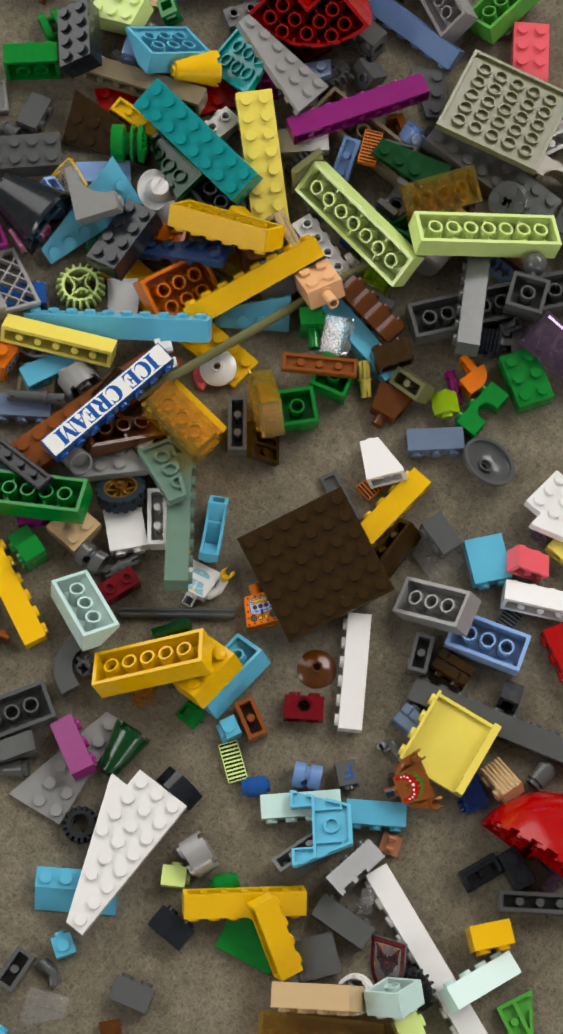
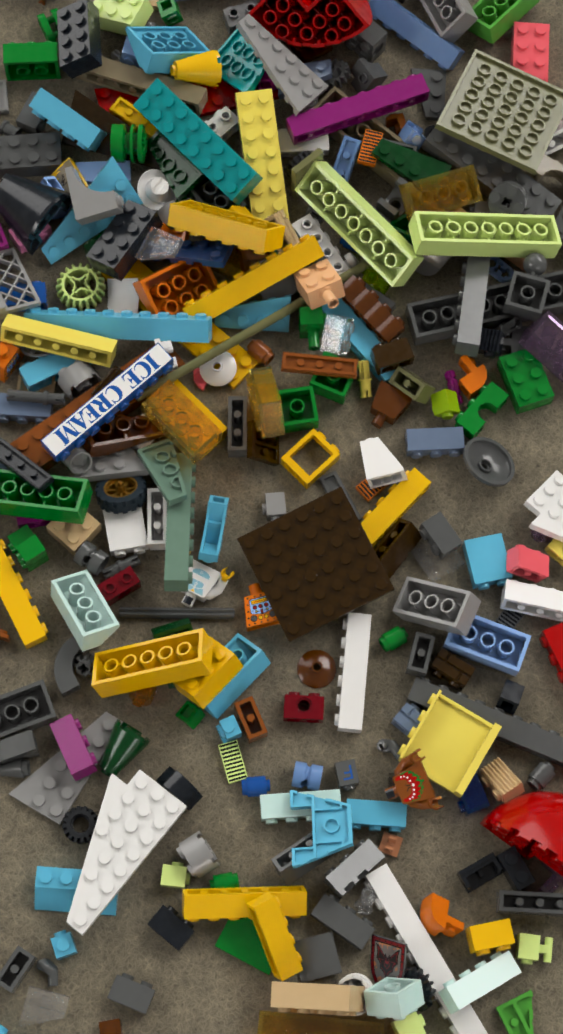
none -> medium azure brick [29,88,107,152]
none -> clear wing [135,226,184,261]
none -> dark orange brick [247,339,275,366]
none -> light grey brick [262,492,286,521]
none -> yellow window [280,428,340,489]
none -> green brick [378,626,408,652]
none -> orange brick [420,893,465,938]
none -> yellowish green brick [515,933,553,965]

